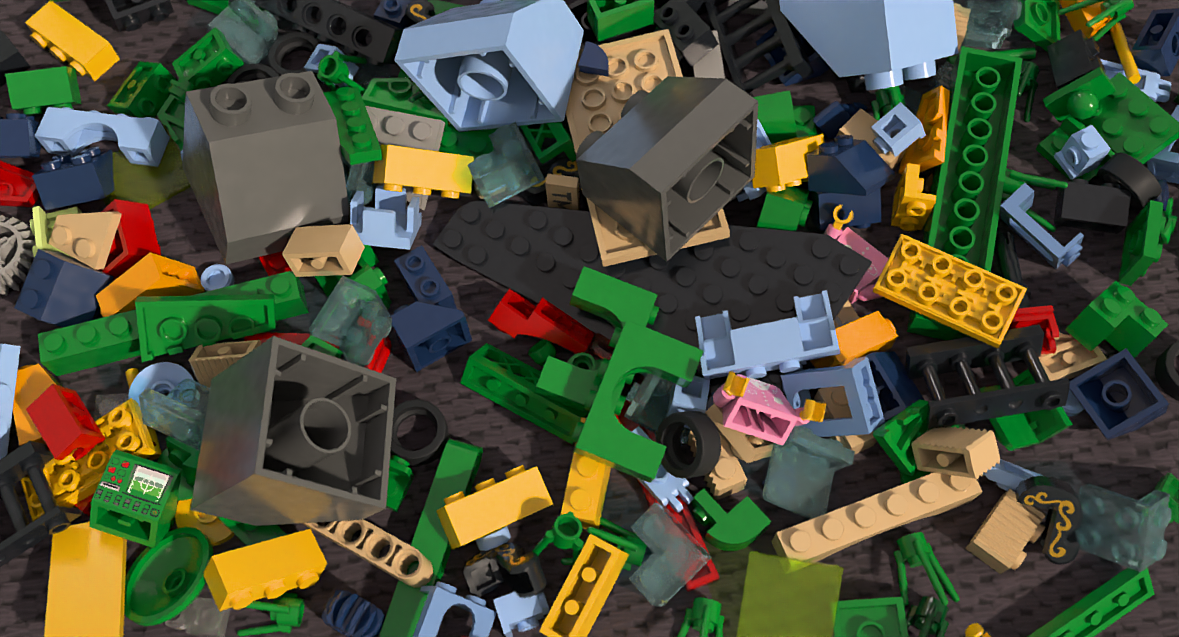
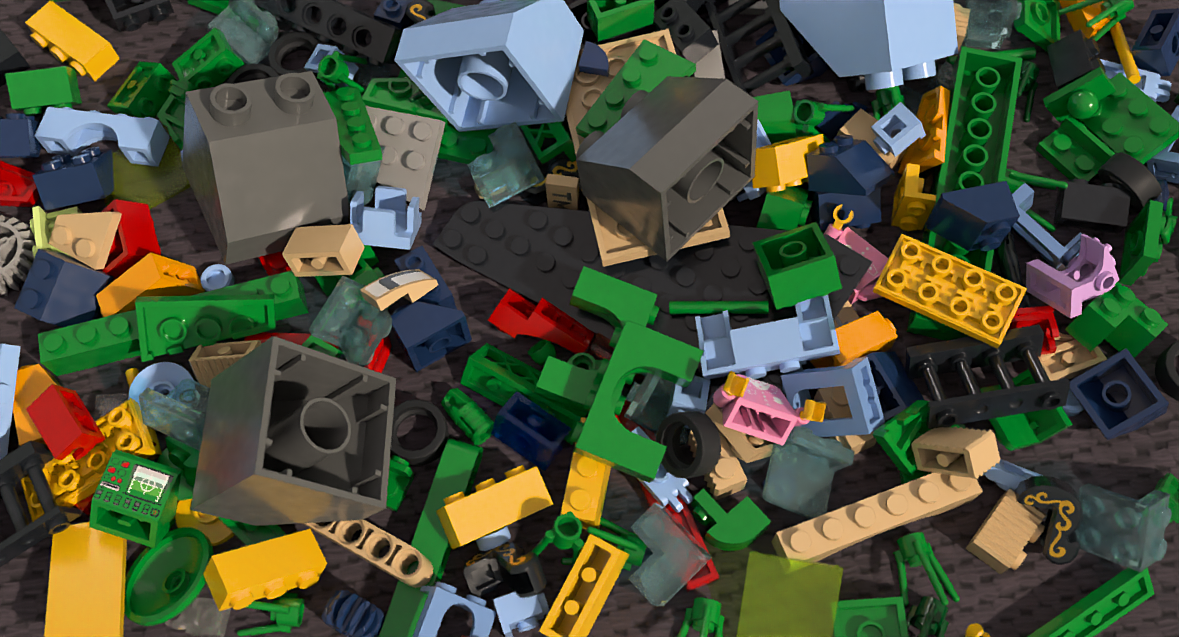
yellow brick [373,145,474,199] -> none
light blue brick [1054,125,1111,179] -> none
none -> tan slope [360,269,439,311]
none -> green hinge [441,388,497,446]
none -> clear blue brick [491,391,572,471]
none -> green wing [576,39,696,138]
none -> green bar [669,301,769,314]
none -> green brick [752,222,842,310]
none -> green plant [793,100,855,143]
none -> dark blue slope [926,181,1020,251]
none -> lavender tile [1026,234,1119,318]

